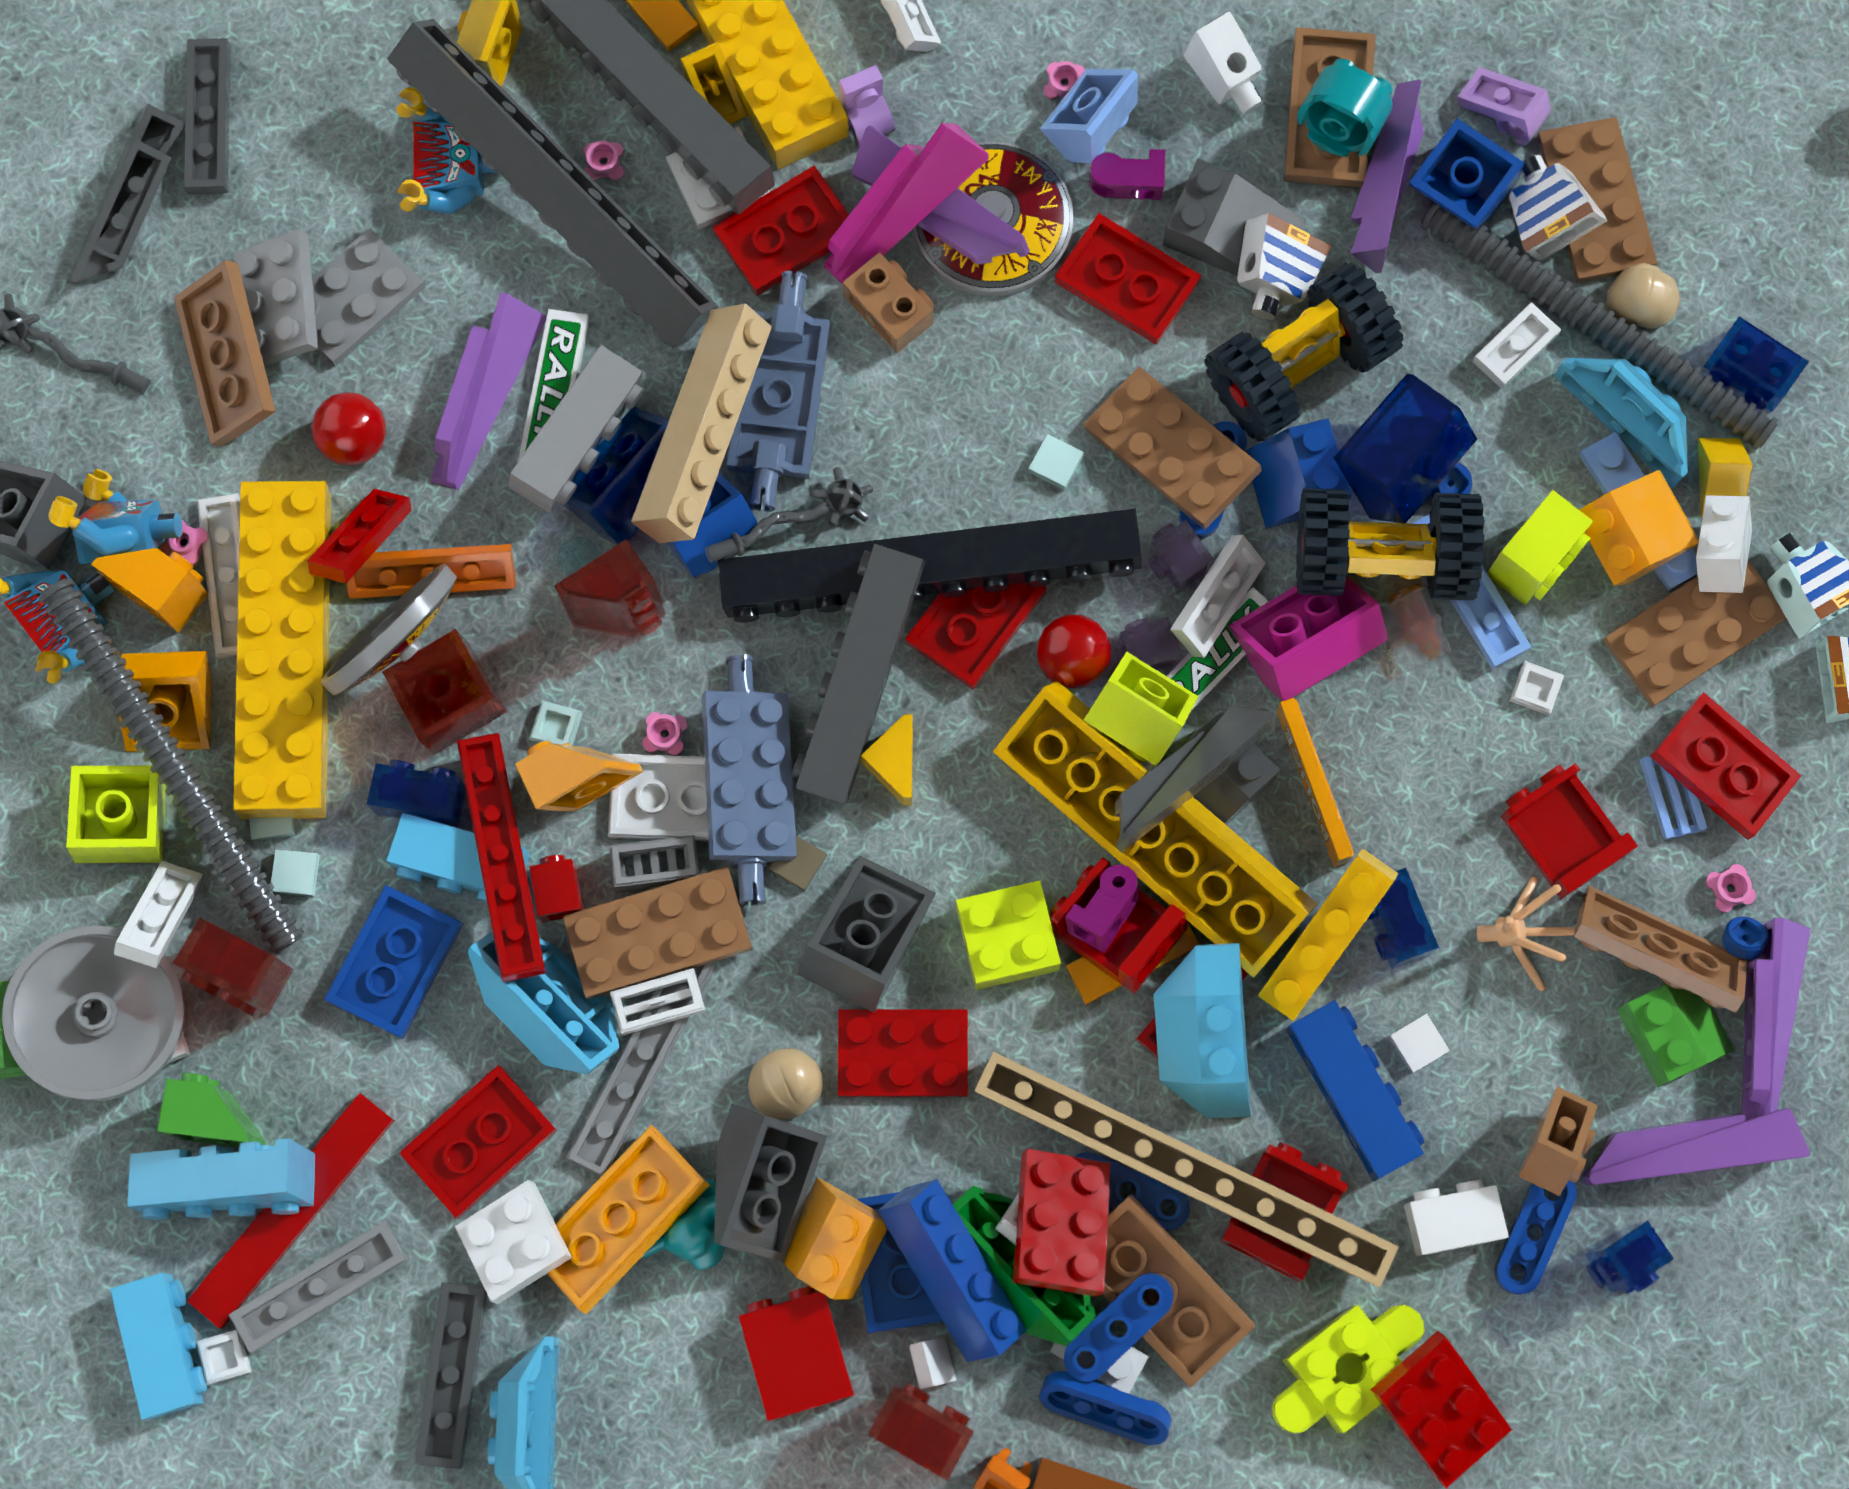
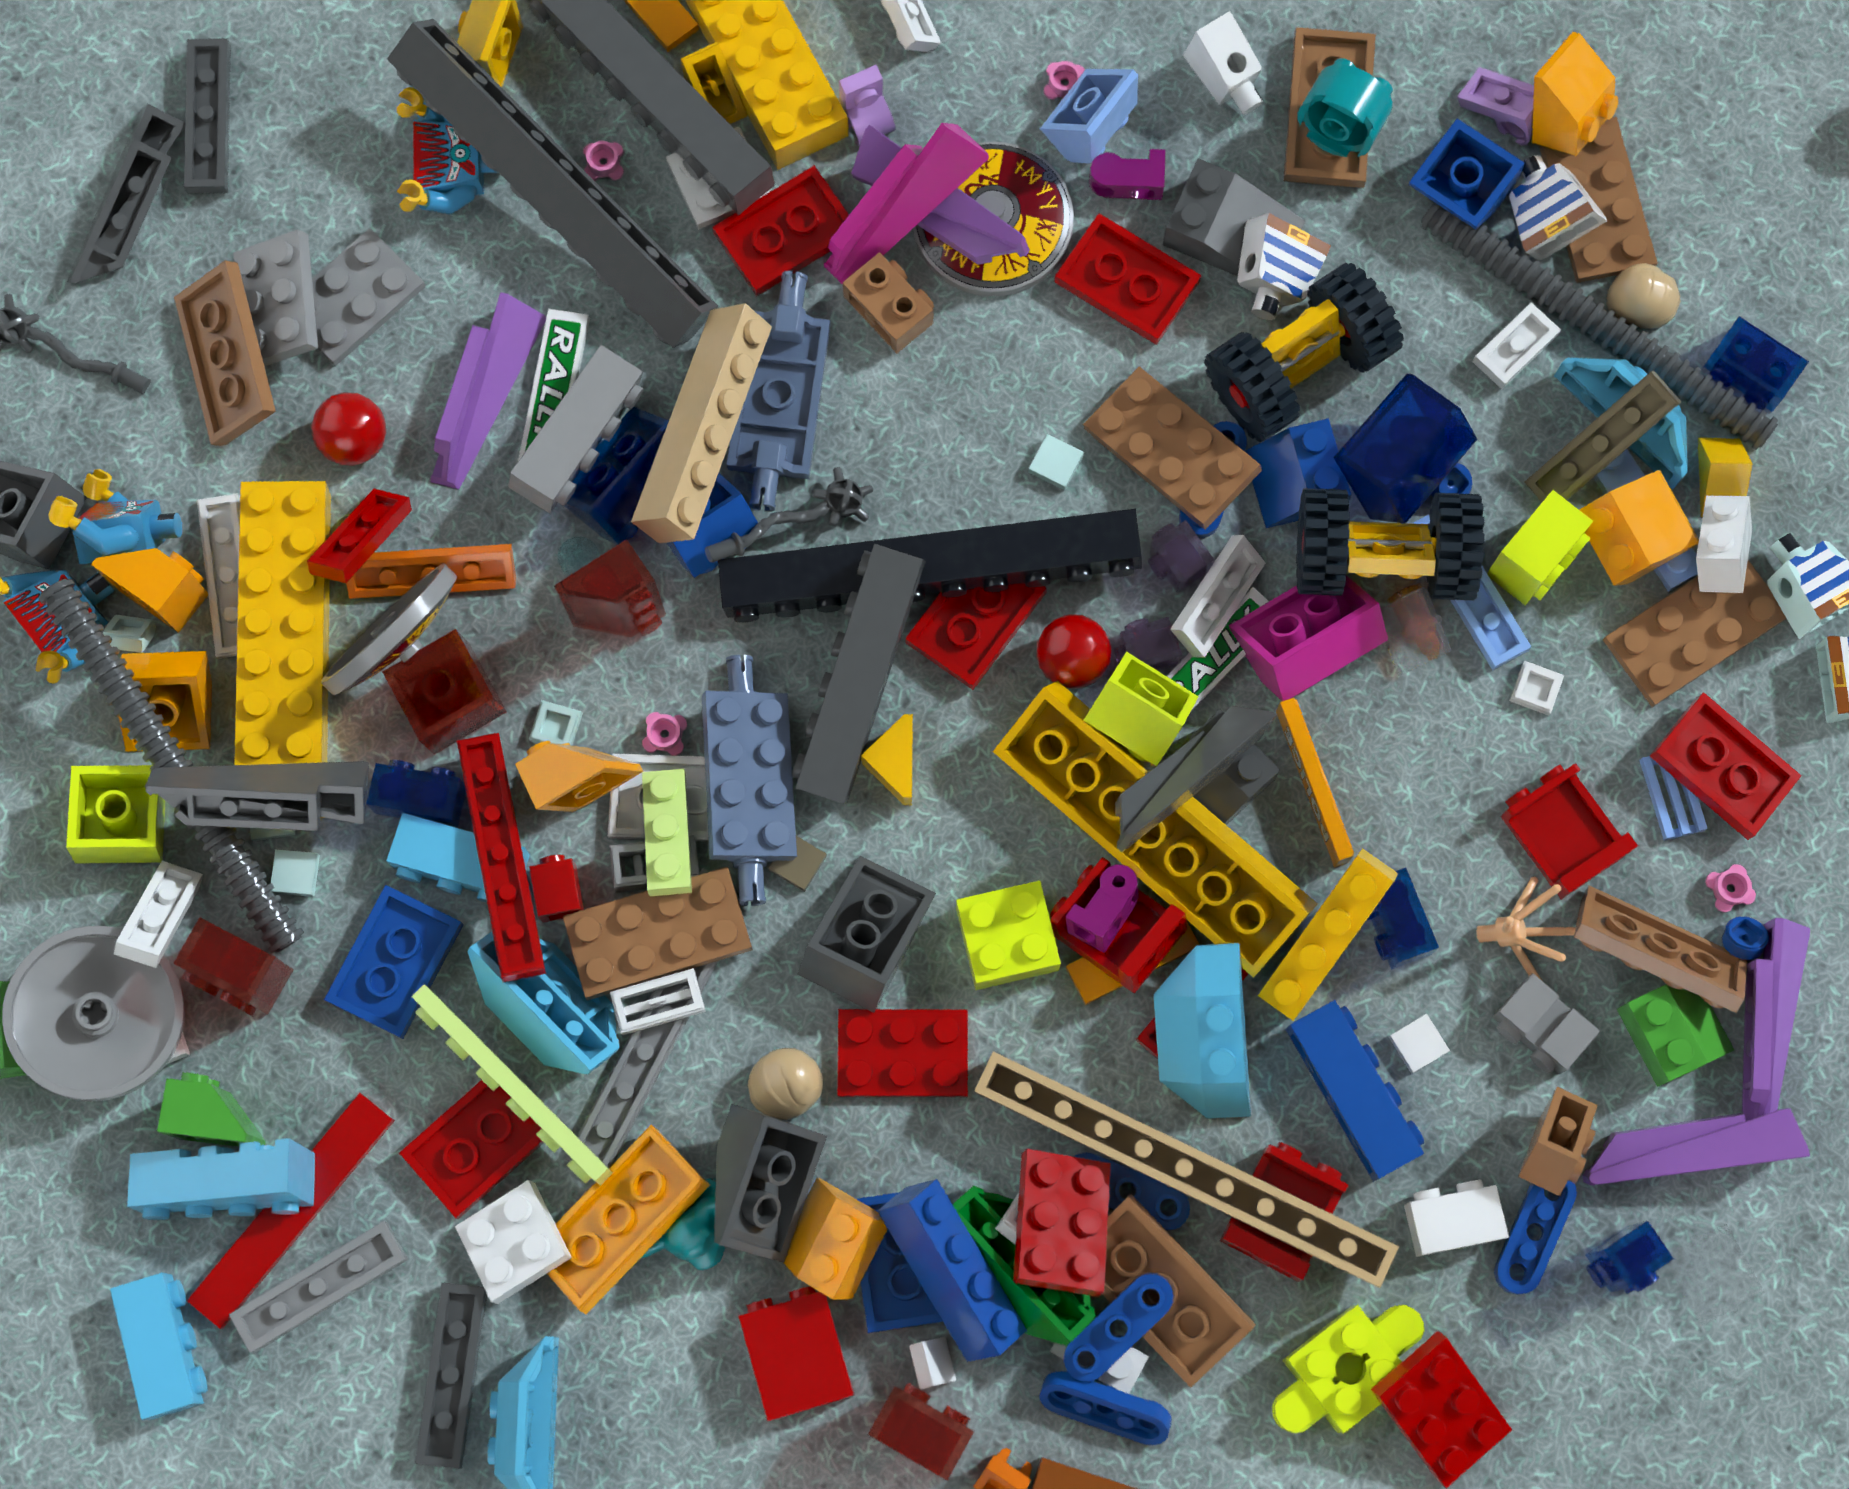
bright pink plate [160,520,209,565] -> none
white tile [196,1330,252,1385] -> none
medium lavender wedge [1351,79,1424,273] -> none
none -> light aqua tile [102,615,156,653]
none -> dark grey wedge [145,761,369,831]
none -> yellowish green plate [412,985,613,1185]
none -> yellowish green plate [642,769,692,897]
none -> light grey brick [1492,973,1600,1074]
none -> dark tan tile [1524,370,1681,502]
none -> light orange slope [1532,32,1618,156]

